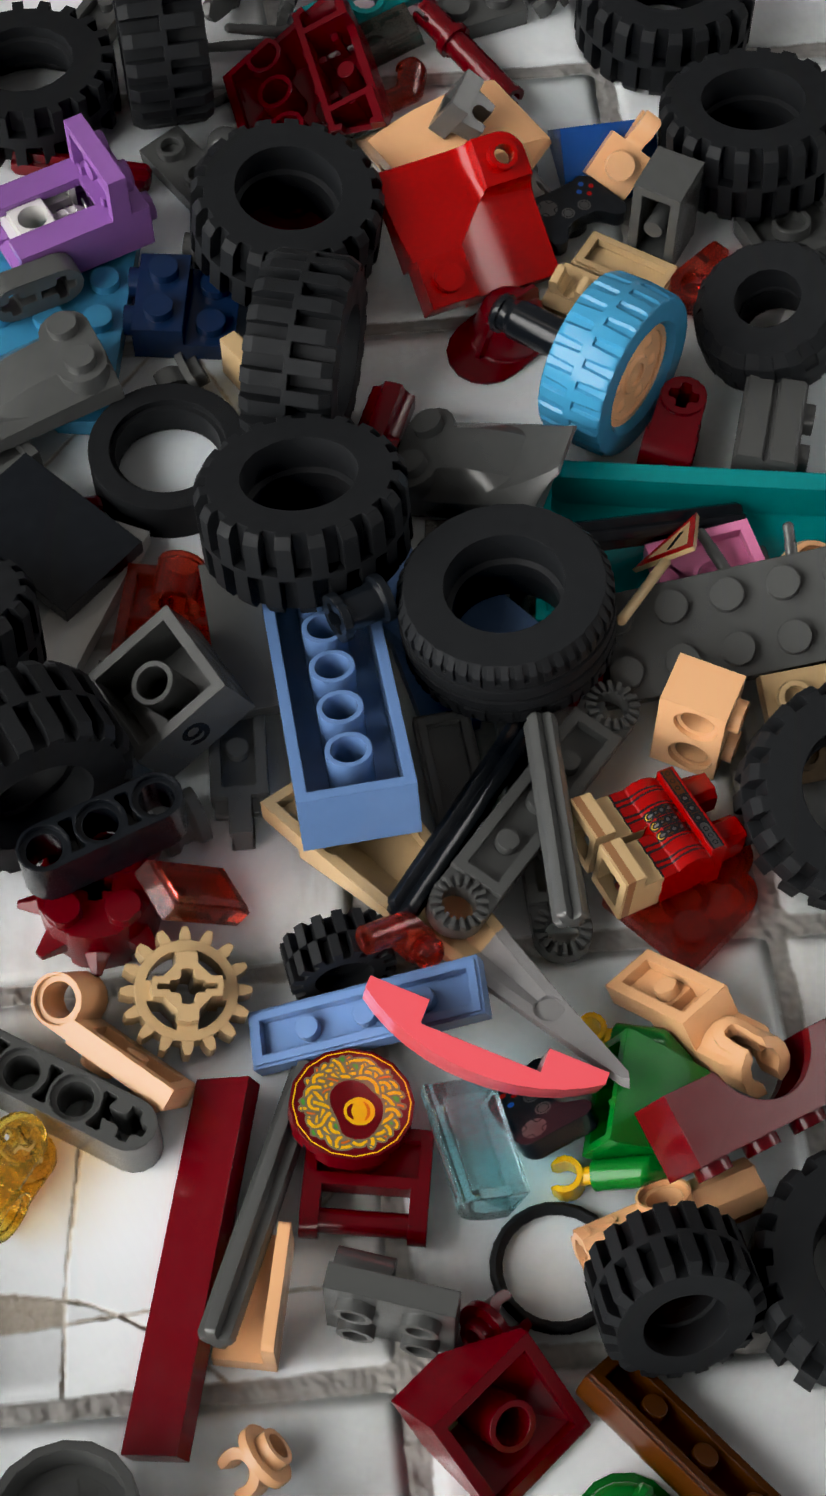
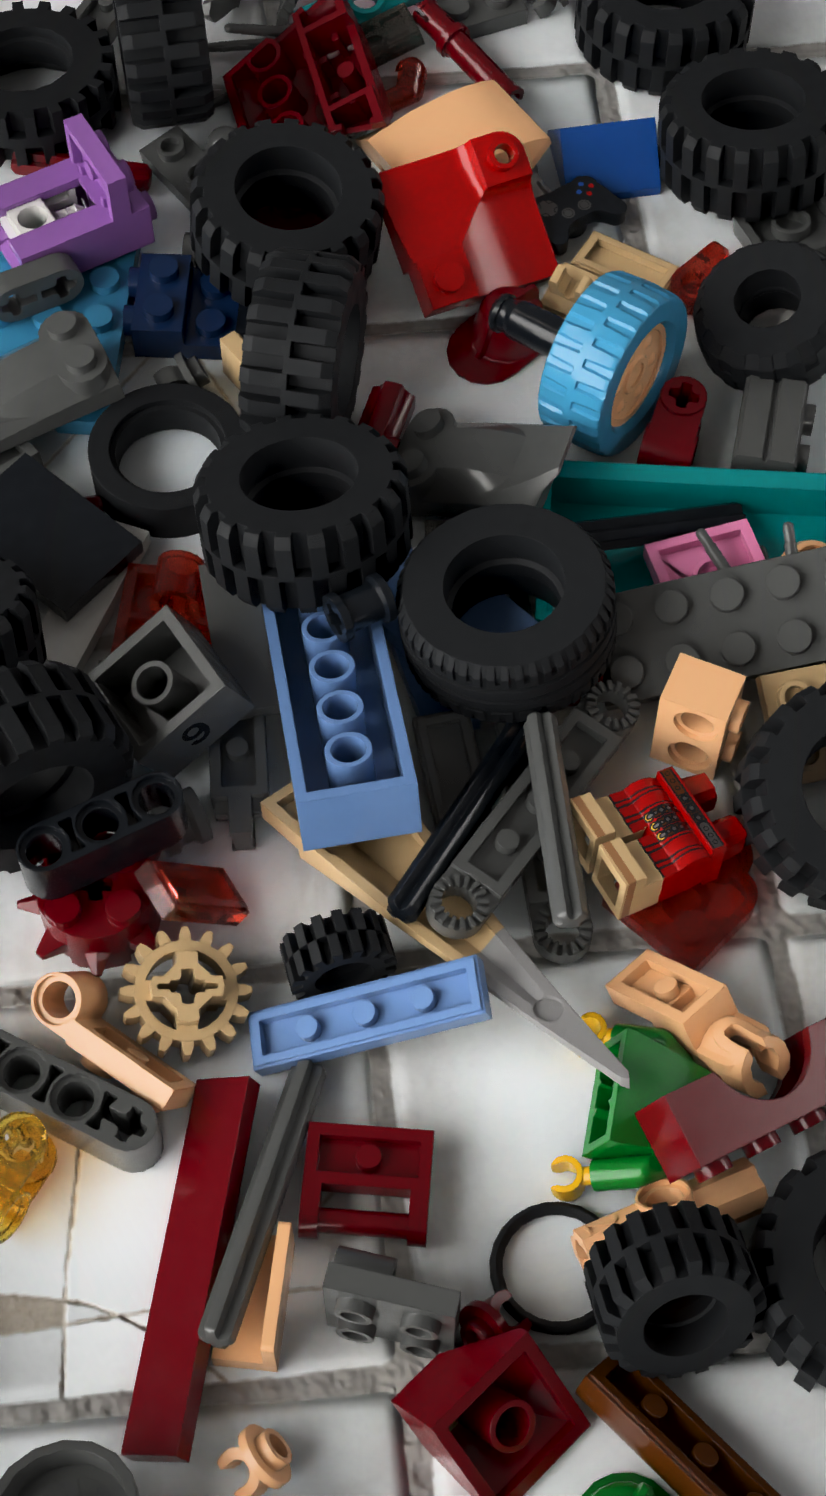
tile [287,1048,415,1171] -> none
clear red arm [355,911,445,968] -> none
coral slope [362,975,610,1098] -> none
clear light blue brick [420,1079,530,1221] -> none
dark grey tile [428,69,495,141] -> none
black piece [486,1058,599,1160] -> none
light nougat plate [582,110,661,201] -> none
tan piece [617,512,700,626] -> none
dark grey brick [627,146,705,265] -> none

